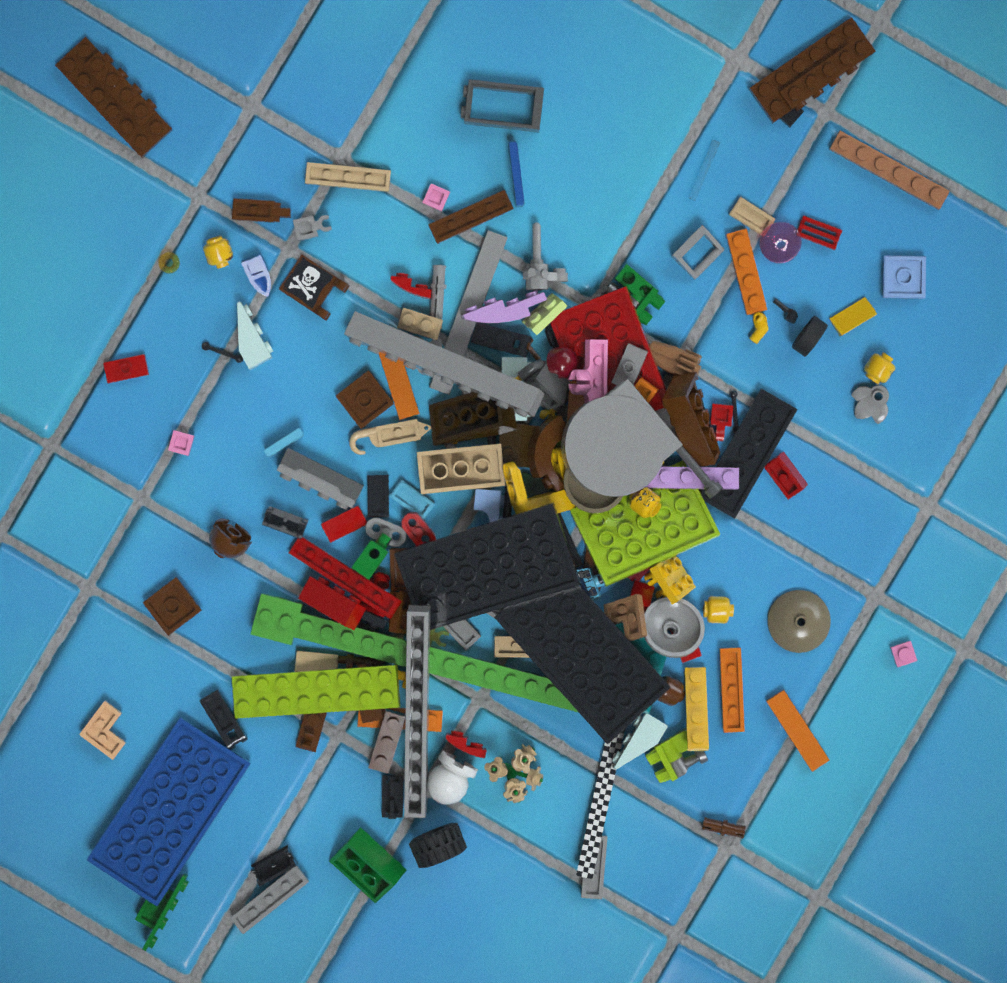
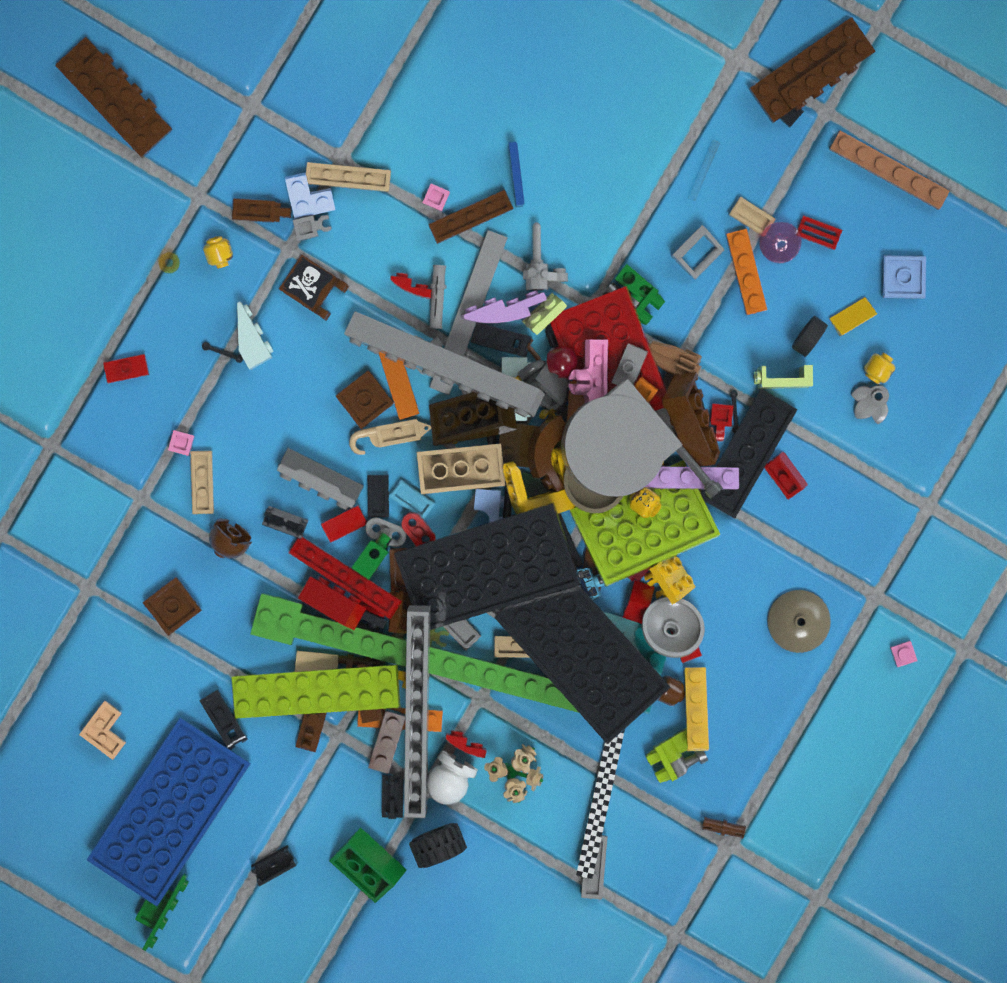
light grey plate [230,866,309,934] -> none
plate [241,253,271,297] -> none
medium azure tile [264,428,304,457] -> none
red plate [370,572,390,590] -> none
tan plate [397,308,443,340] -> none
dark grey window [461,79,544,133] -> none
medium nougat plate [603,594,647,641] -> none
light aqua slope [612,713,668,769] -> none
yellow head [703,596,734,624] -> none
orange plate [719,647,745,733] -> none
yellow arm [749,312,769,344] -> none
orange tile [766,690,830,772] -> none
black hand [773,298,798,324] -> none
none -> tan tile [191,451,214,514]
none -> light blue plate [285,173,335,219]
none -> yellowish green panel [754,365,813,389]

